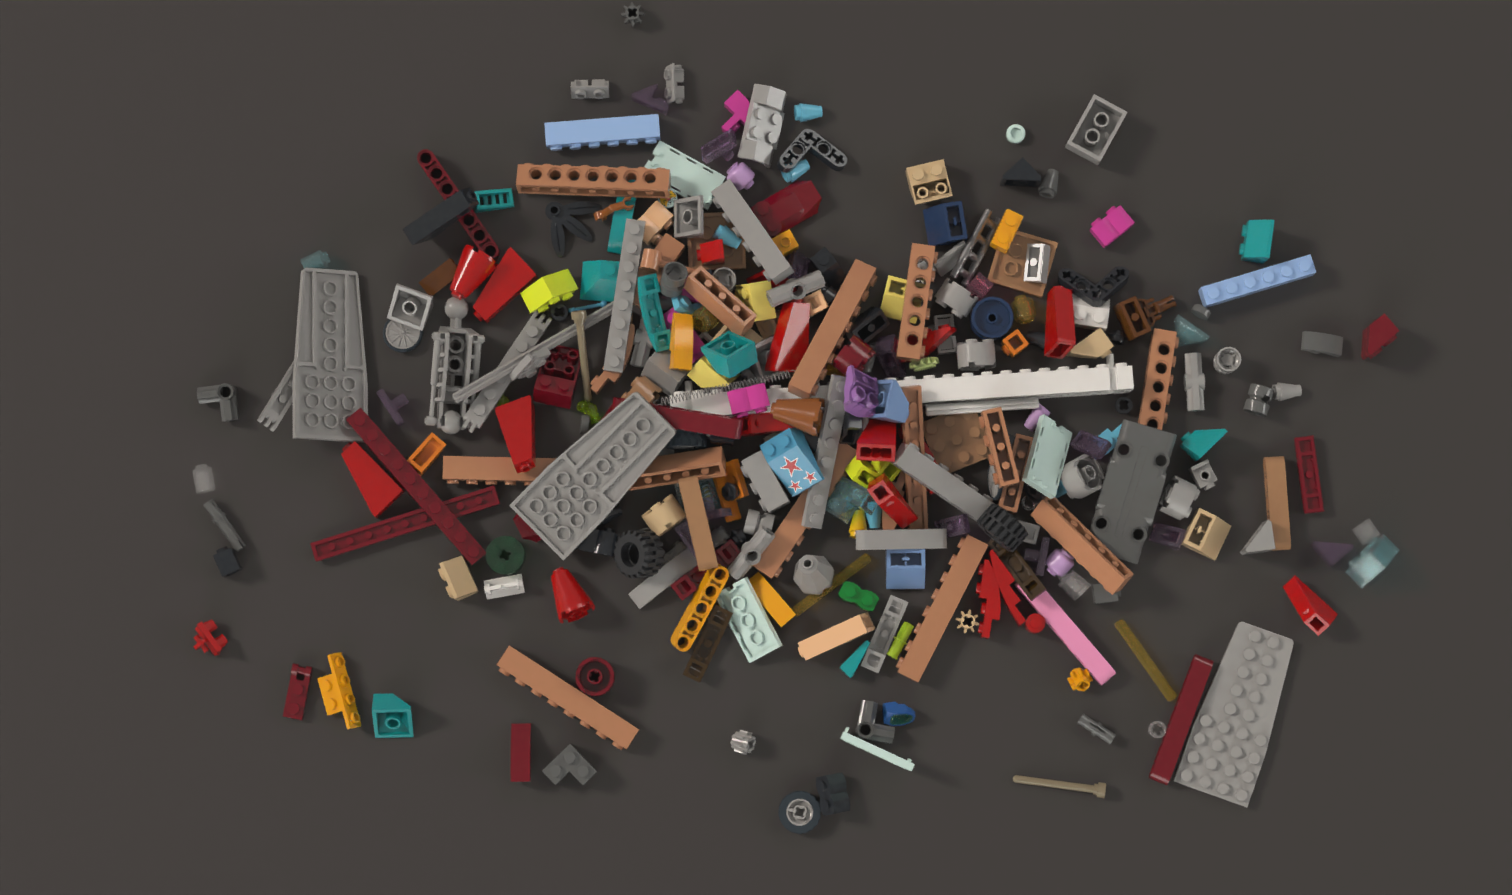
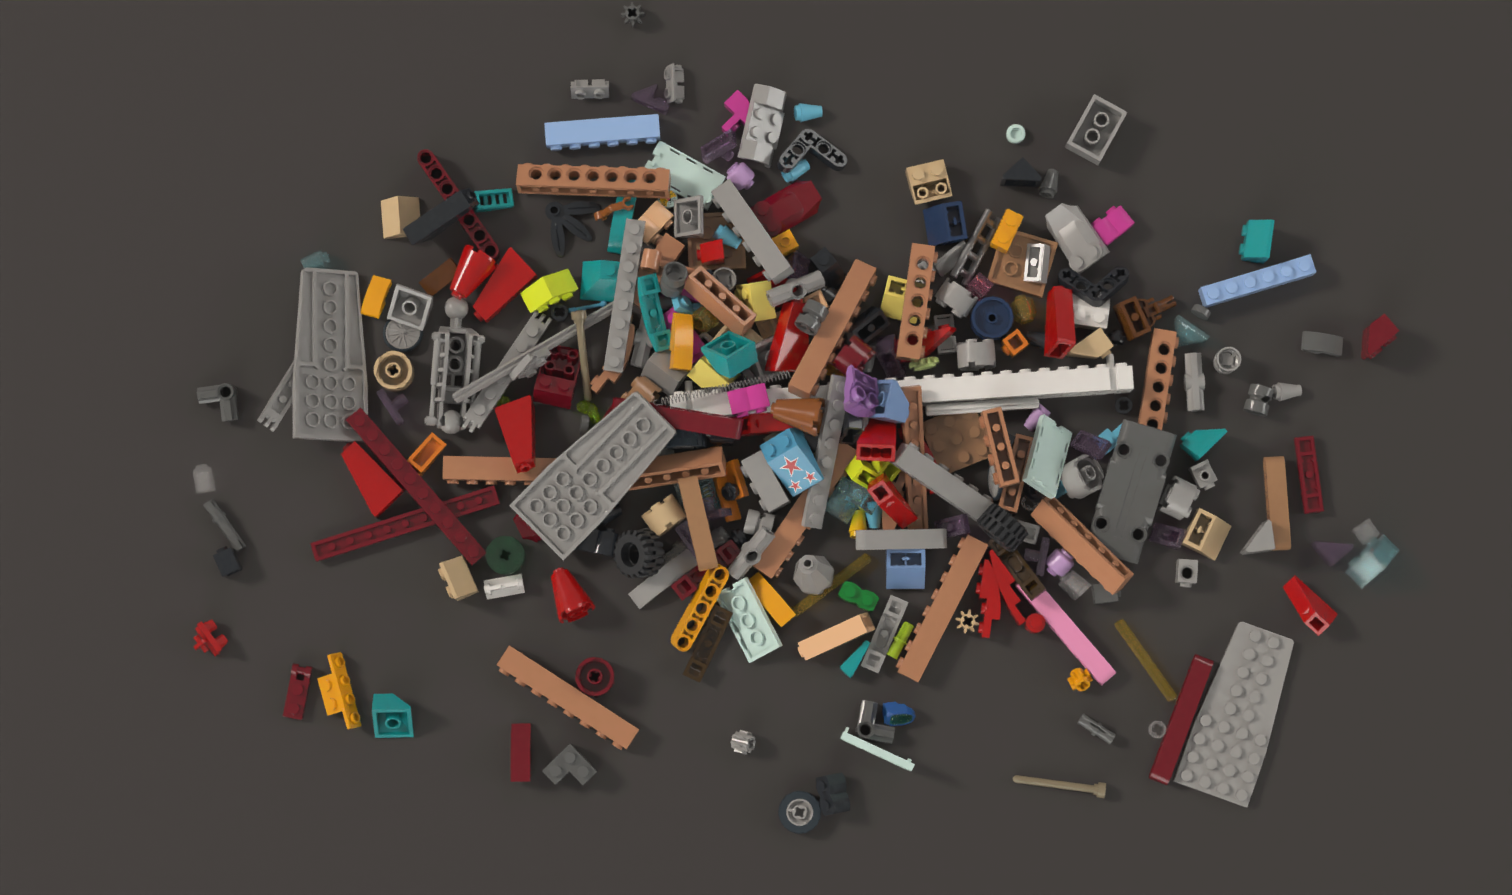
none -> light orange slope [361,275,392,319]
none -> tan brick [374,351,414,392]
none -> tan slope [381,196,420,239]
none -> dark grey wheel [794,299,829,336]
none -> light grey slope [1045,203,1110,274]
none -> light grey brick [1175,559,1198,588]

